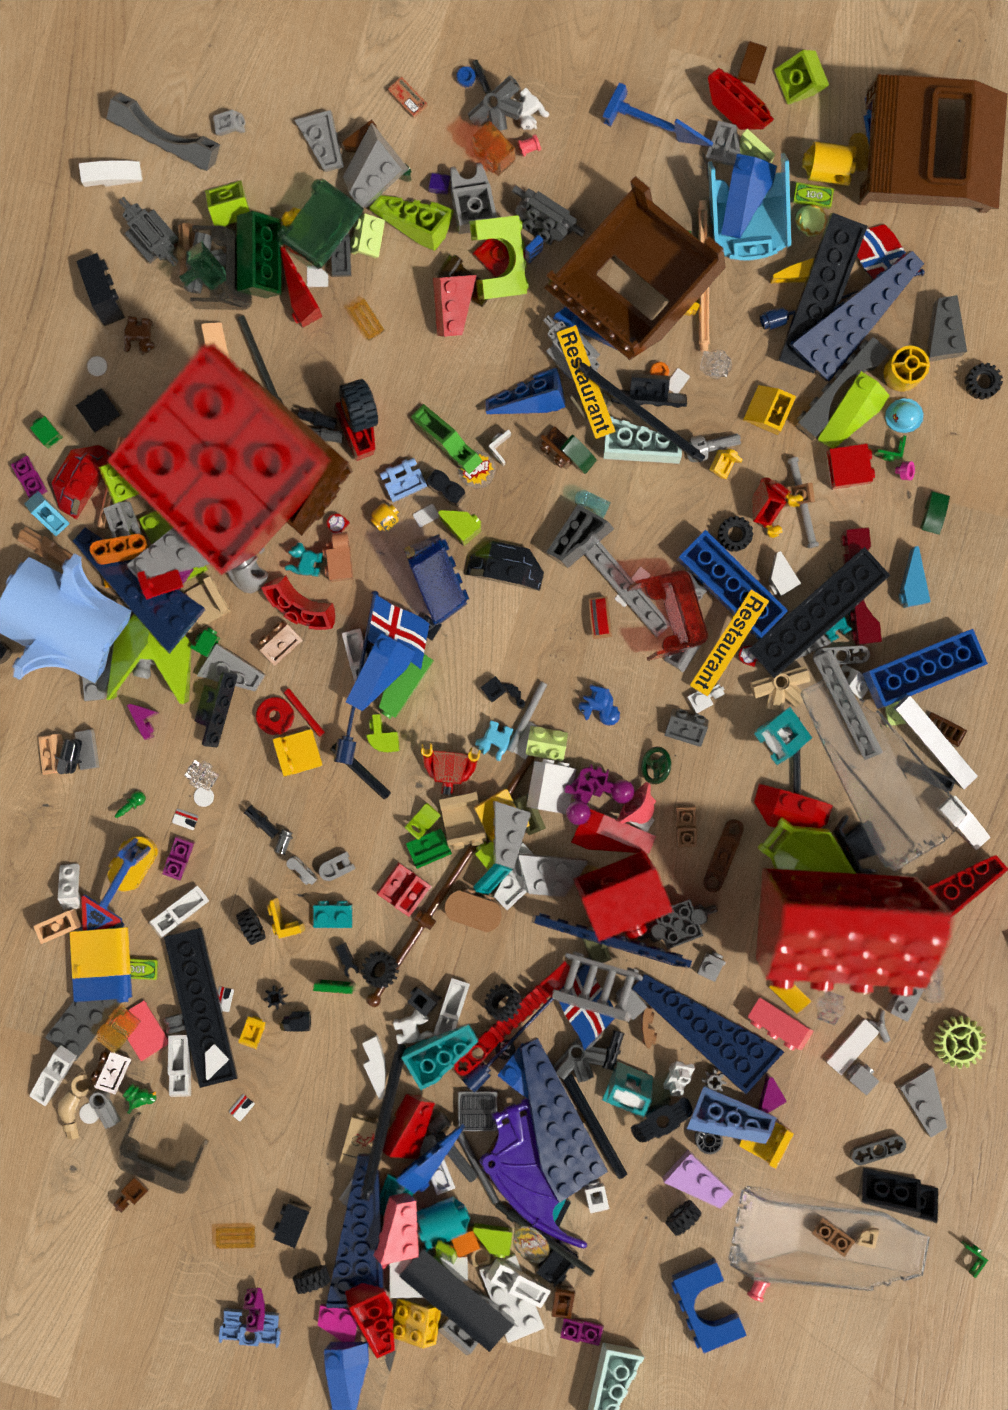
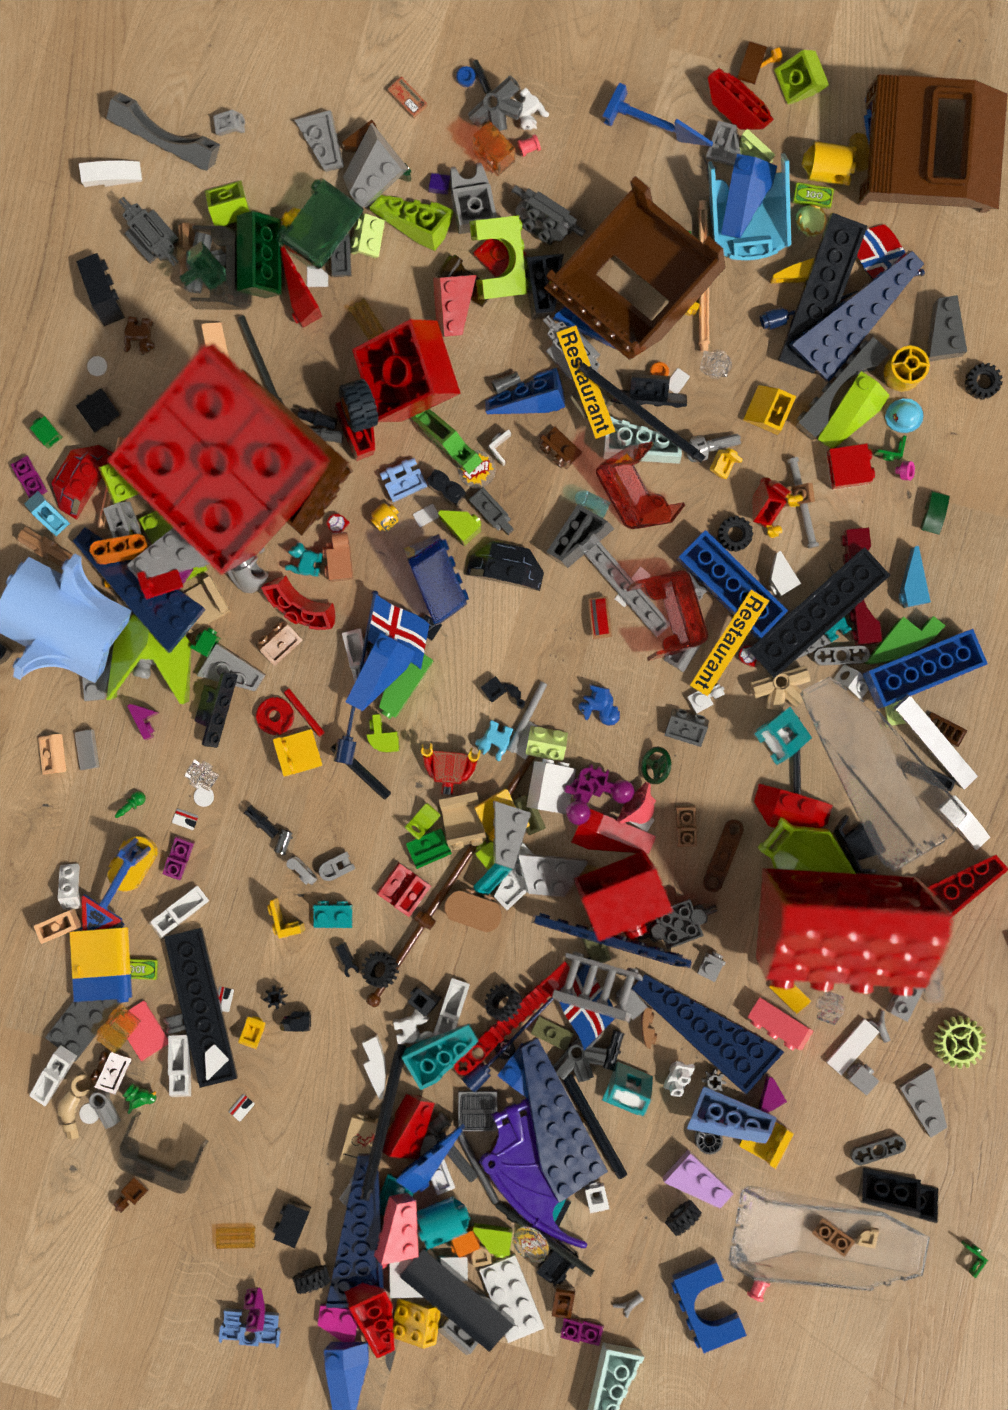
black arm [55,739,82,775] -> none
black tyre [236,907,266,945] -> none
green tile [313,979,356,994] -> none
lime tile [435,1241,457,1265] -> none
white slope [487,1258,551,1308] -> none
blue tile [525,235,544,264] -> none
dark green slope [560,435,597,475] -> none
black piece [631,1097,693,1143] -> none
light grey tile [813,649,883,760] -> none
none -> red brick [352,319,461,422]
none -> dark grey hinge [469,487,514,535]
none -> dark grey pin [491,371,521,395]
none -> black wedge [525,253,564,320]
none -> olive plate [531,1016,574,1051]
none -> clear red windscreen [596,441,685,529]
none -> light grey bar [613,1294,644,1318]
none -> light orange hand [761,48,782,68]
none -> bright green slope [864,616,946,665]

